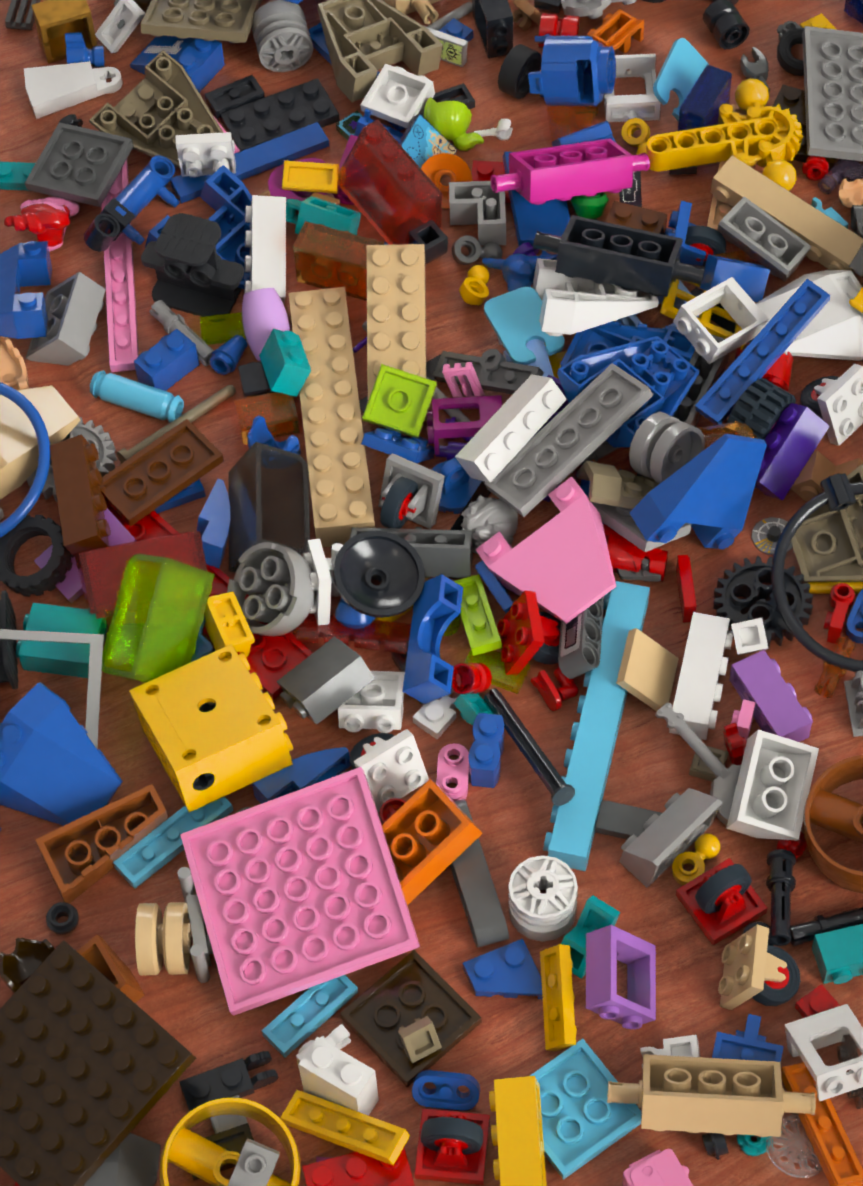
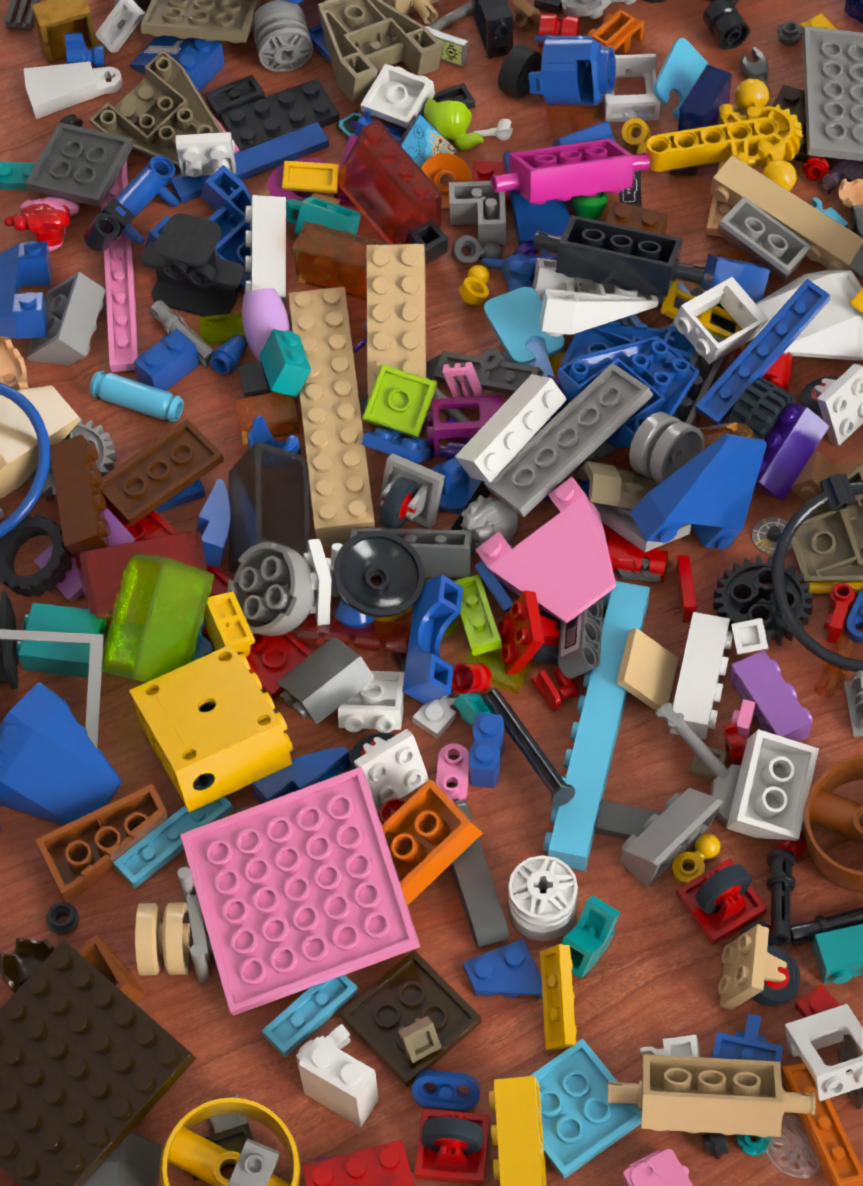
dark tan bar [117,385,236,464] -> none
black hinge [179,1051,279,1112] -> none
yellow plate [280,1090,410,1165] -> none
blue plate [439,18,474,42] -> none
medium lavender window [586,925,656,1029] -> none
plate [664,201,726,267] -> none
black tyre [777,28,804,76] -> none

